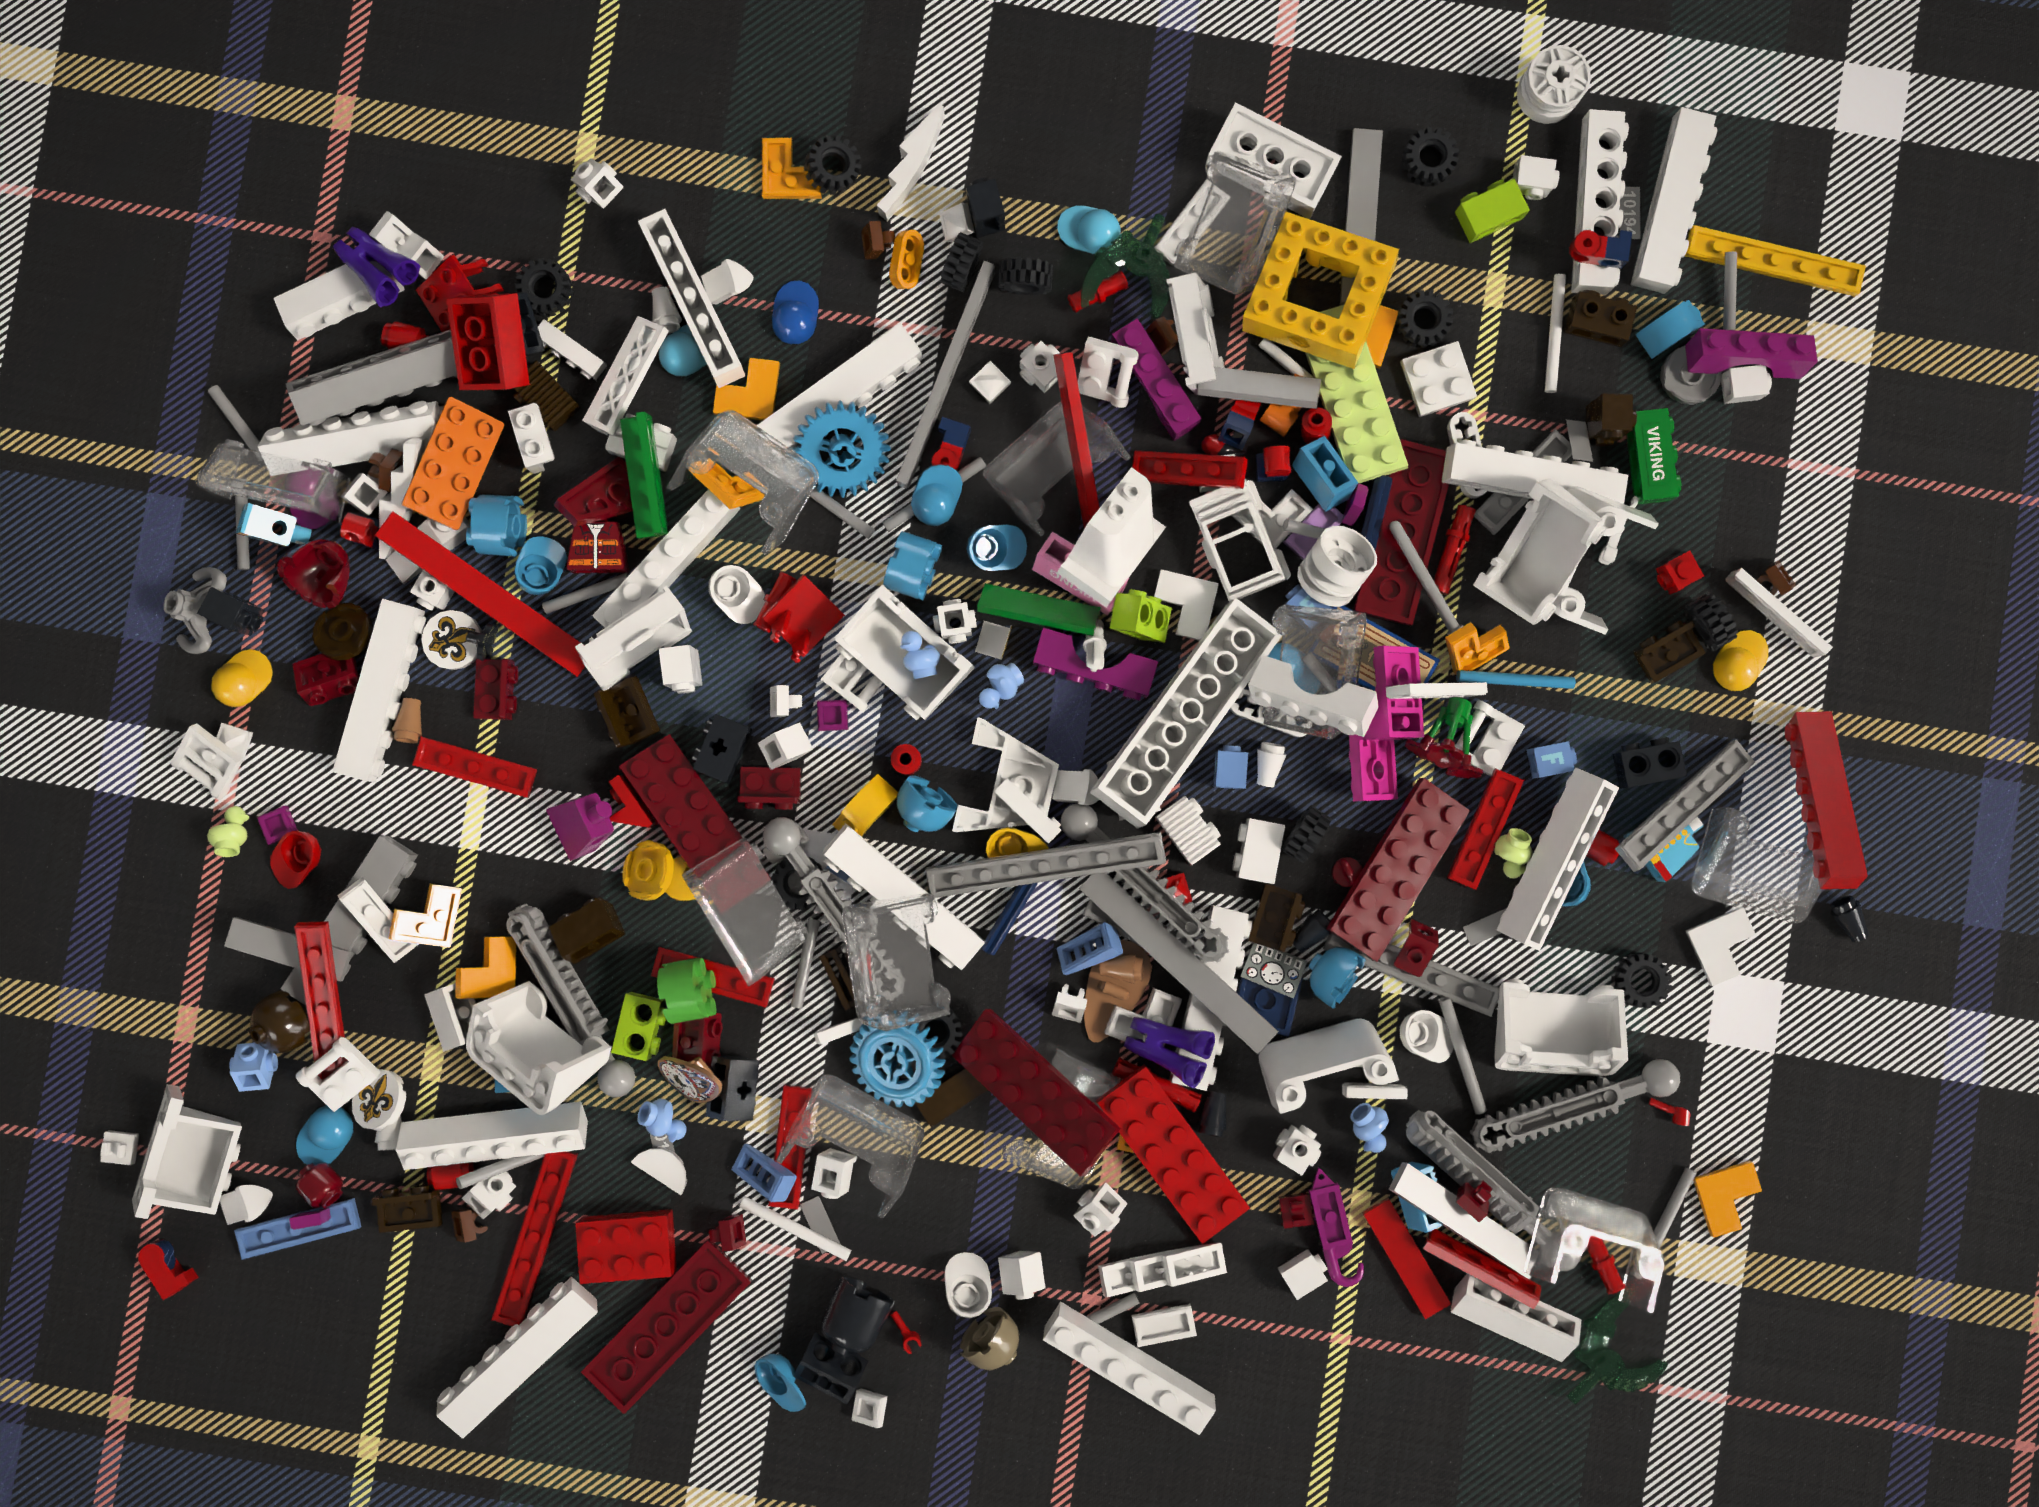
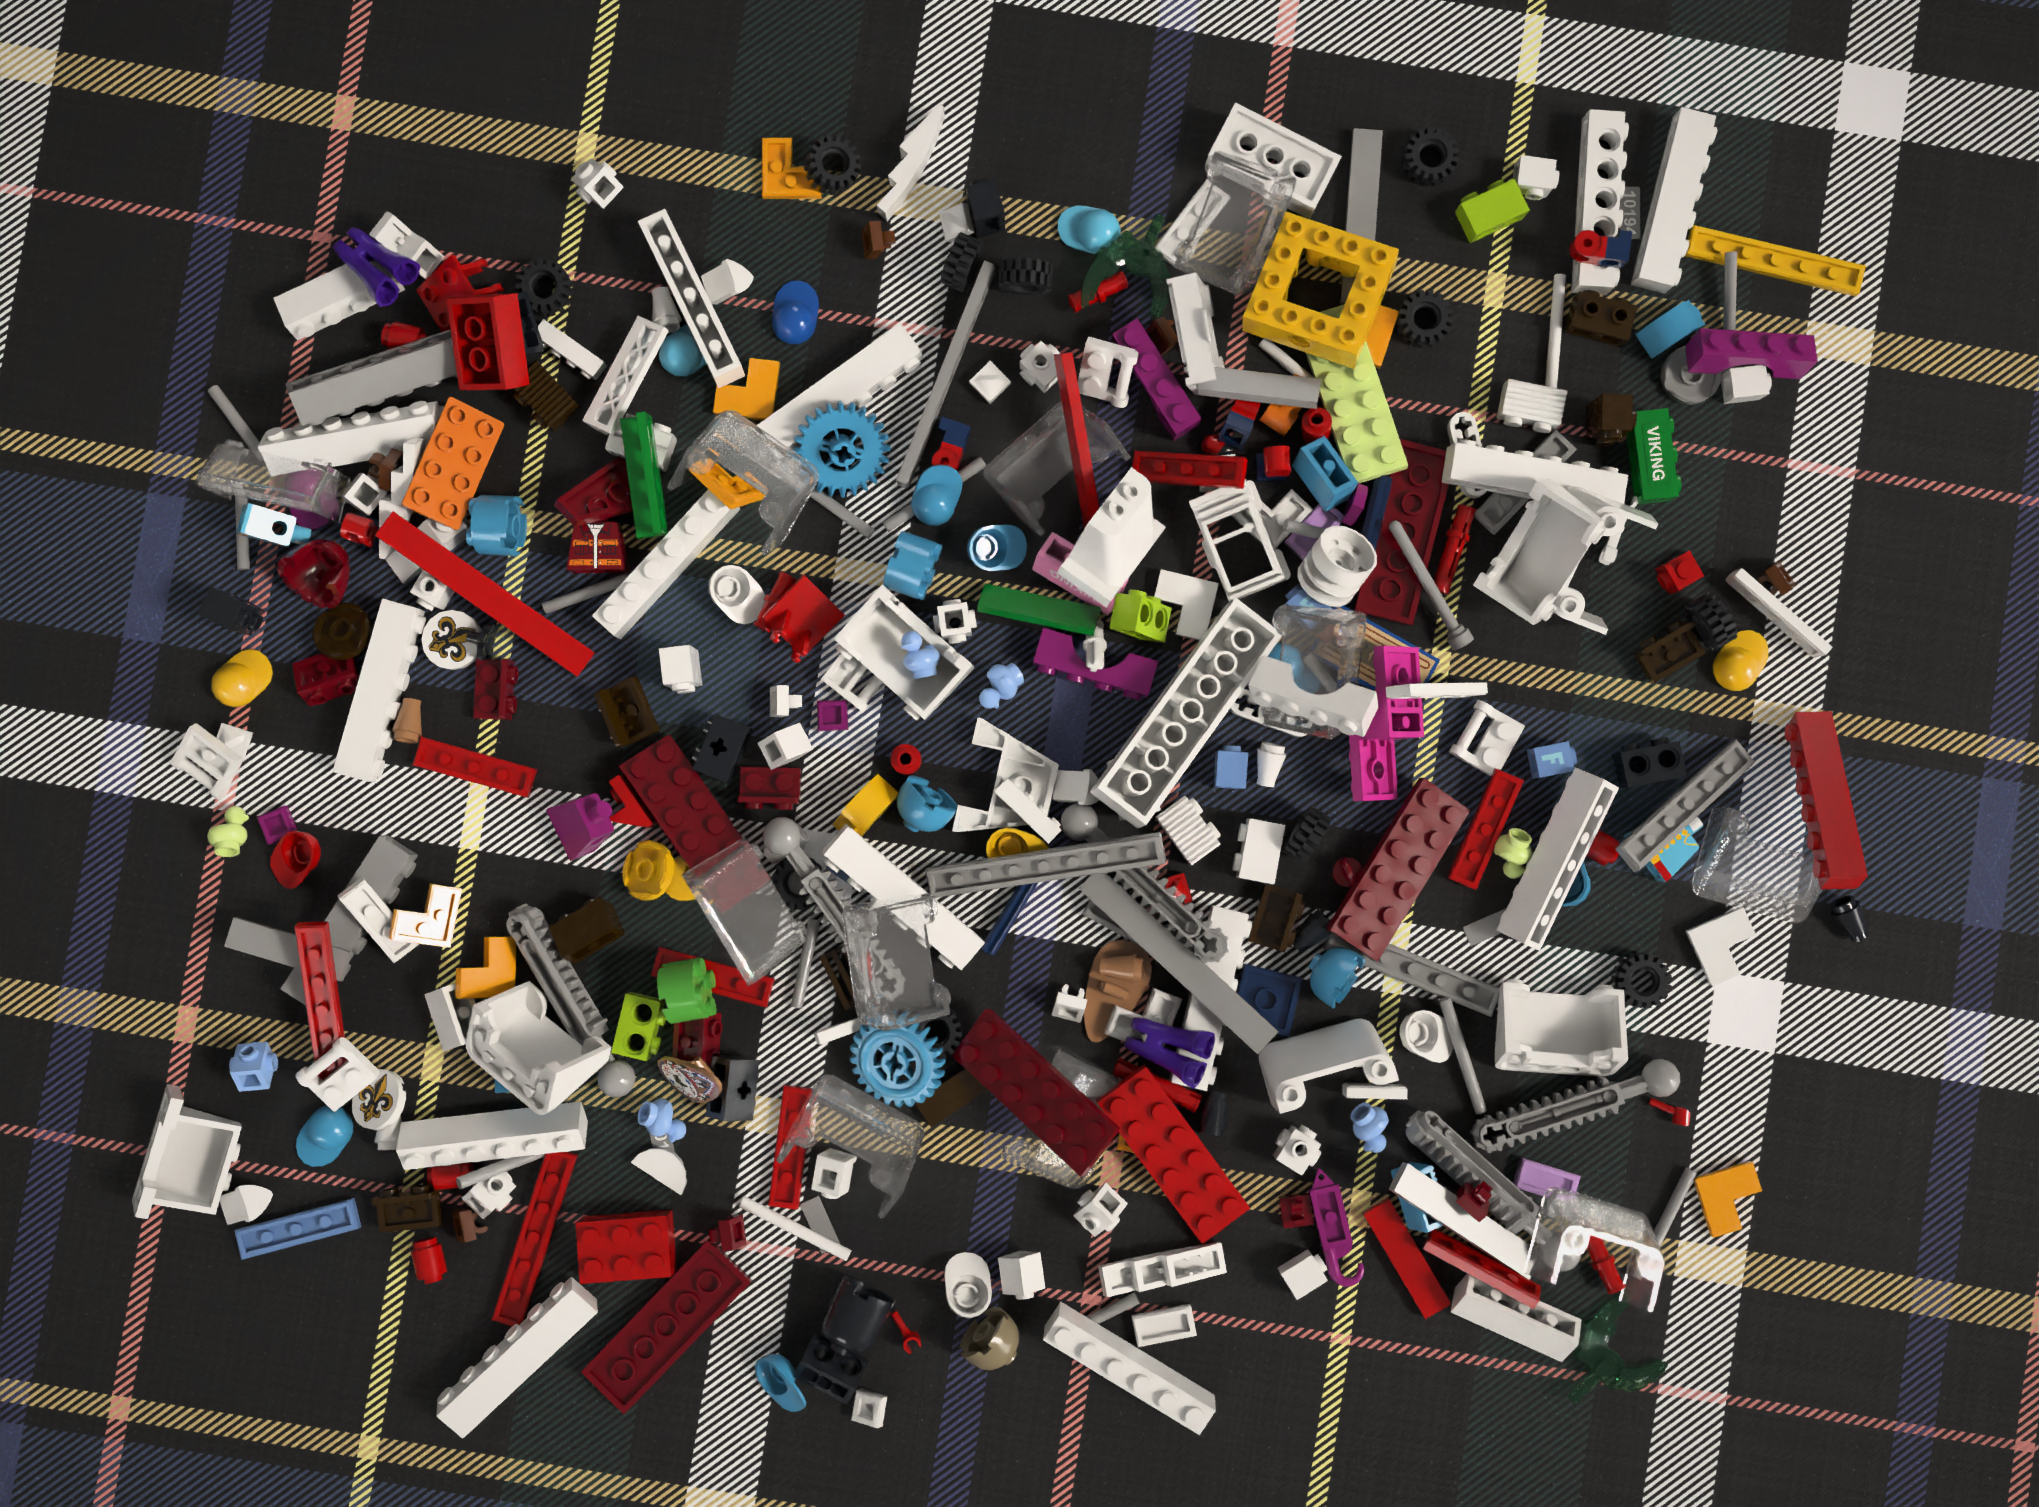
white tile [100,1130,139,1165] -> none
red leg [138,1239,199,1300] -> none
light grey piece [164,567,227,654] -> none
dark brown cylinder [249,990,310,1053] -> none
magenta tile [289,1208,331,1230] -> none
dark red head [296,1163,343,1208] -> none
white bracket [508,403,554,474] -> none
dark azure cap [514,536,567,595] -> none
white piece [575,585,692,691] -> none
medium blue slope [731,1144,797,1202] -> none
light orange plate [889,230,924,289] -> none
white sticker [975,621,1011,660] -> none
medium blue slope [1057,922,1123,975] -> none
sticker [1241,943,1307,999] -> none
dark red bracket [1394,919,1439,977] -> none
white plate [1400,341,1477,417] -> none
plant [1405,697,1483,778] -> none
light orange tile [1445,622,1509,675] -> none
dark azure bar [1456,670,1576,689] -> none
white wheel [1517,45,1591,124] -> none
light grey sticker [1566,419,1593,462] -> none
none -> red brick [411,1236,447,1284]
none -> white brick [1497,379,1567,433]
none -> lavender tile [1513,1157,1581,1205]

